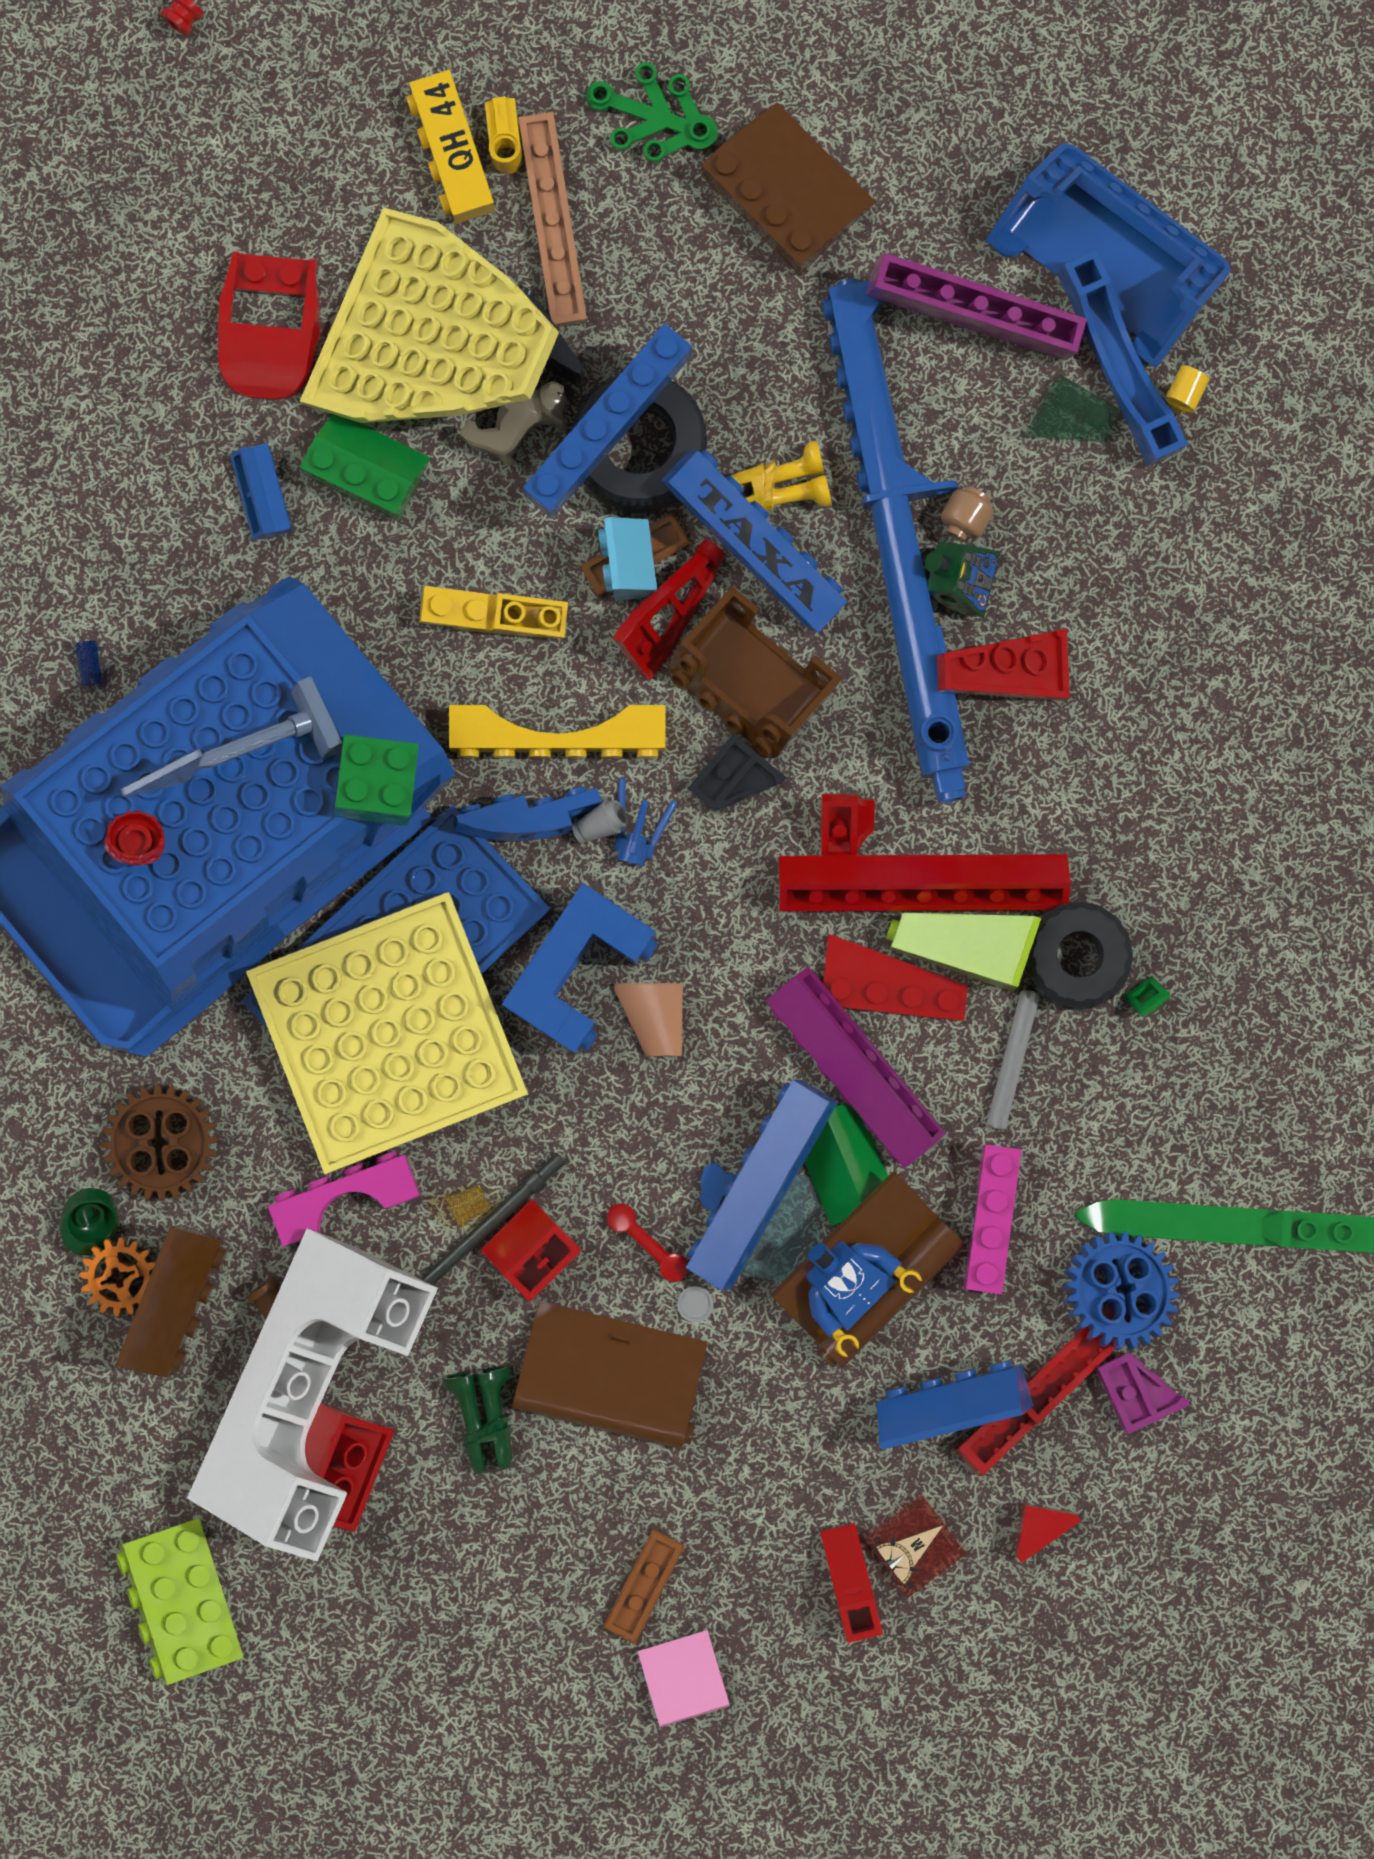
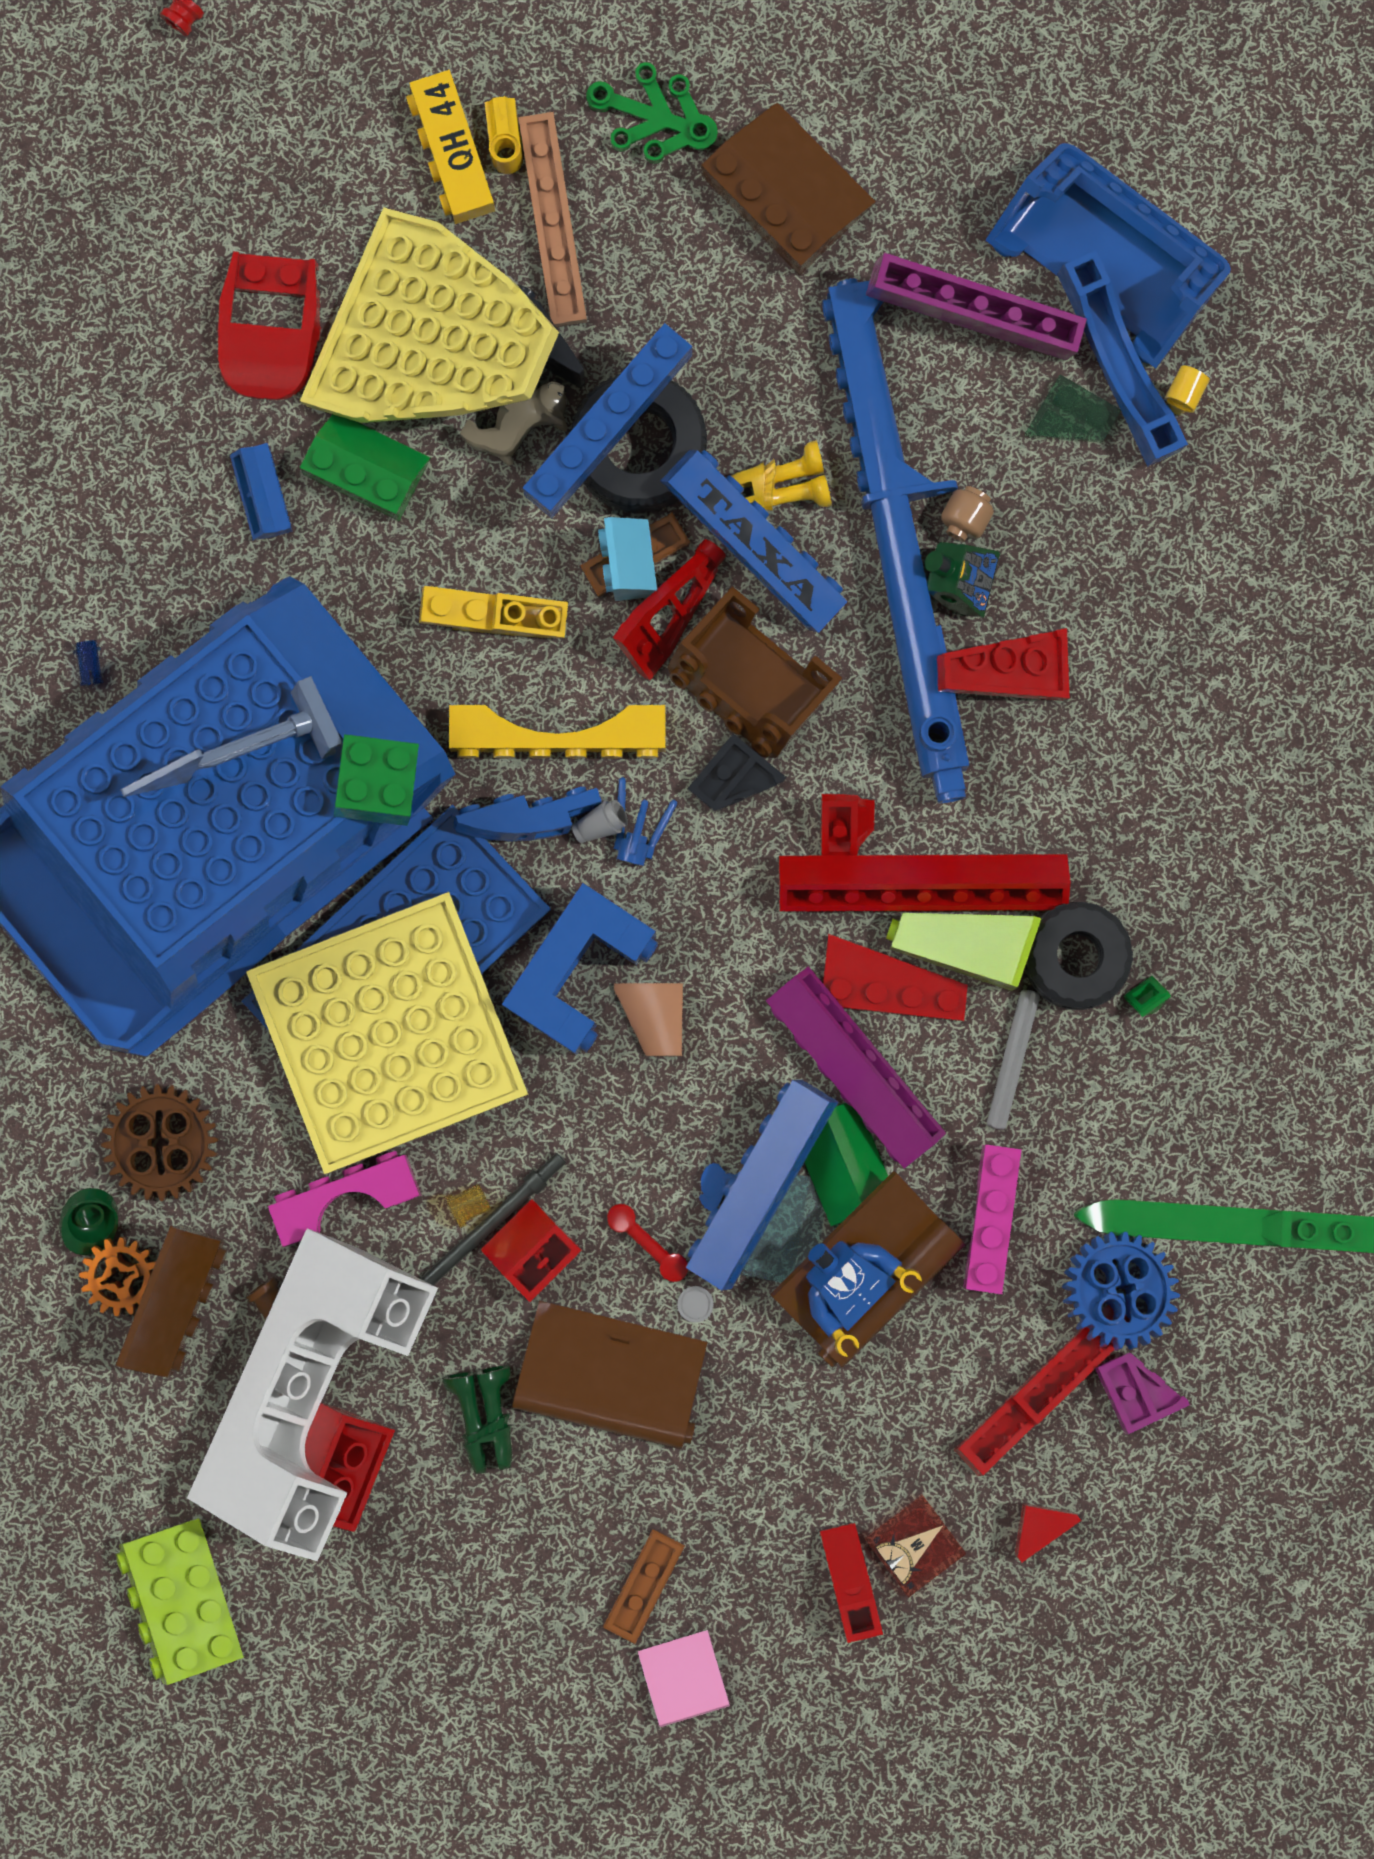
red hair [105,811,165,866] -> none
blue slope [877,1360,1033,1450] -> none

